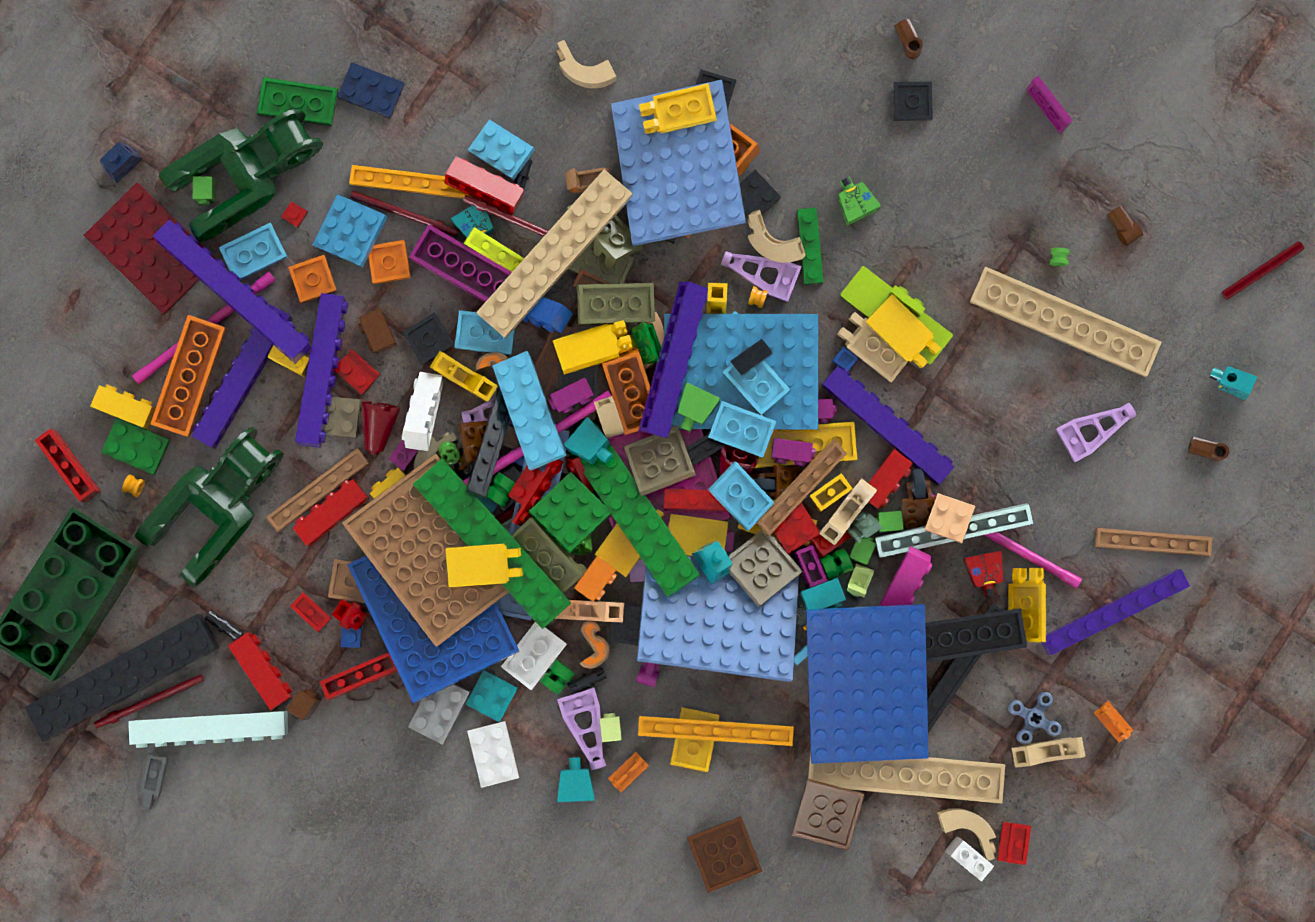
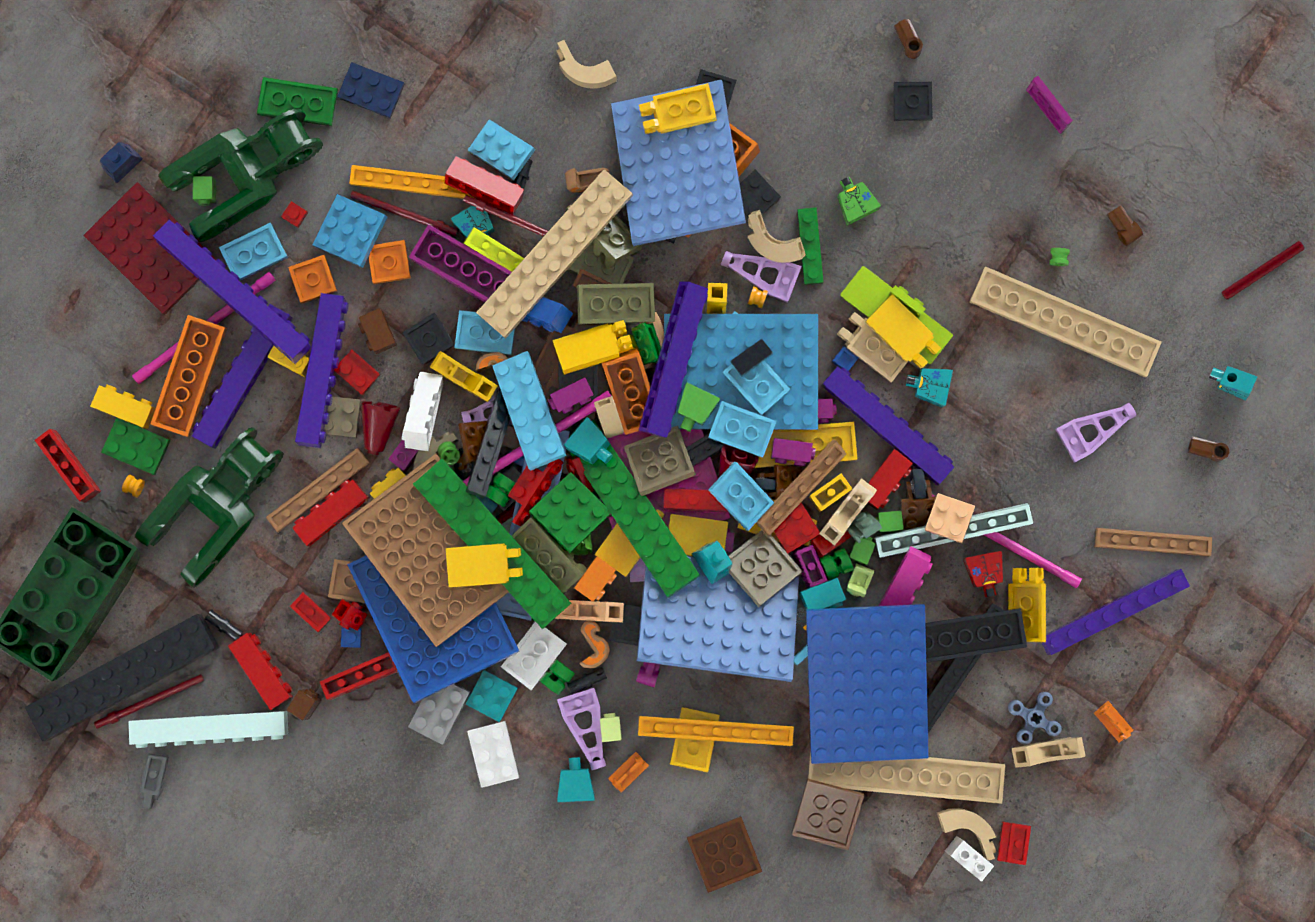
none -> teal torso [906,368,953,408]

